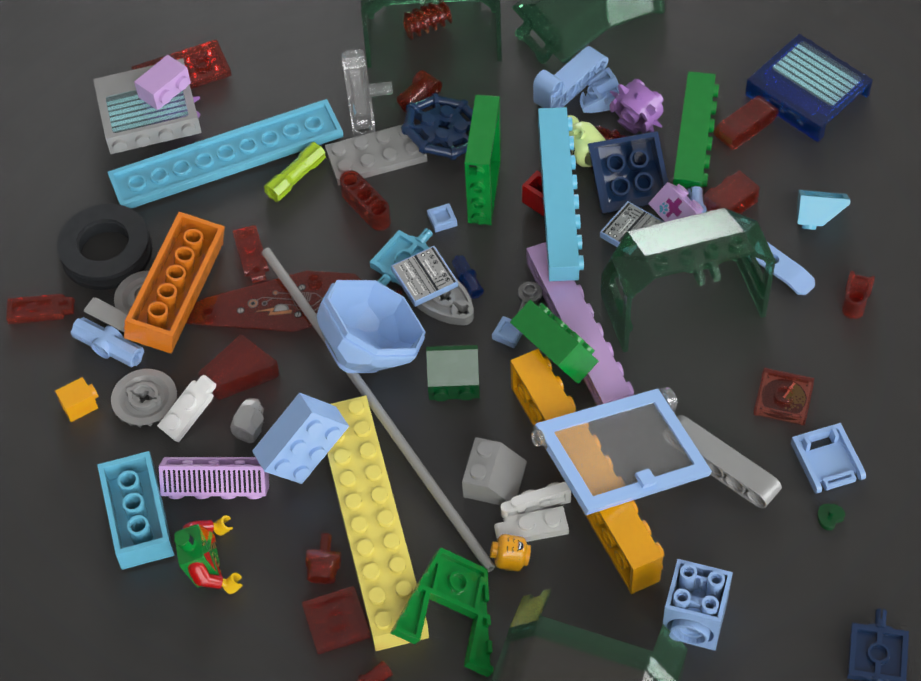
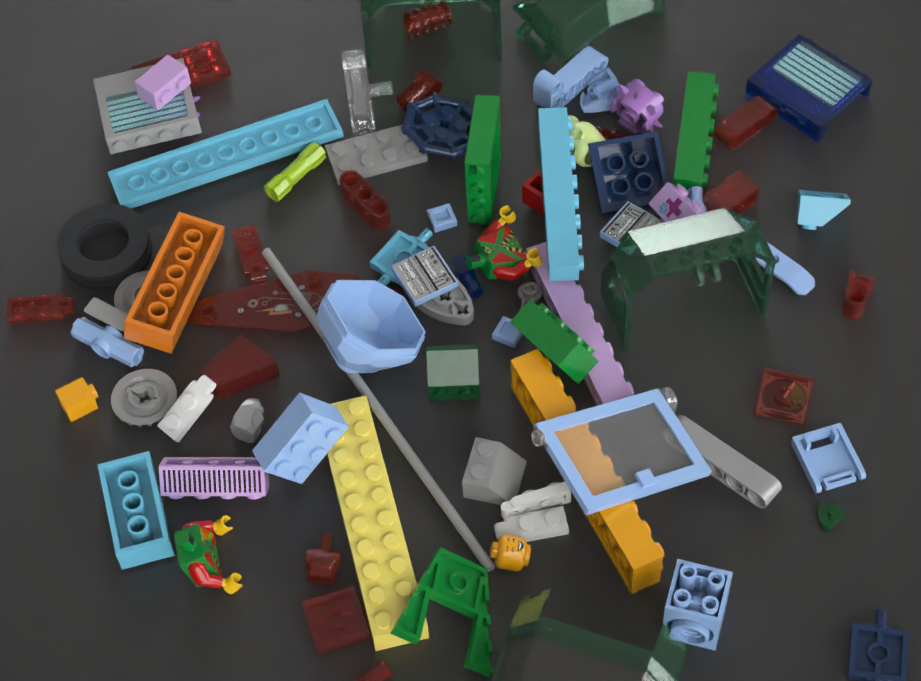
none -> torso [466,205,543,281]

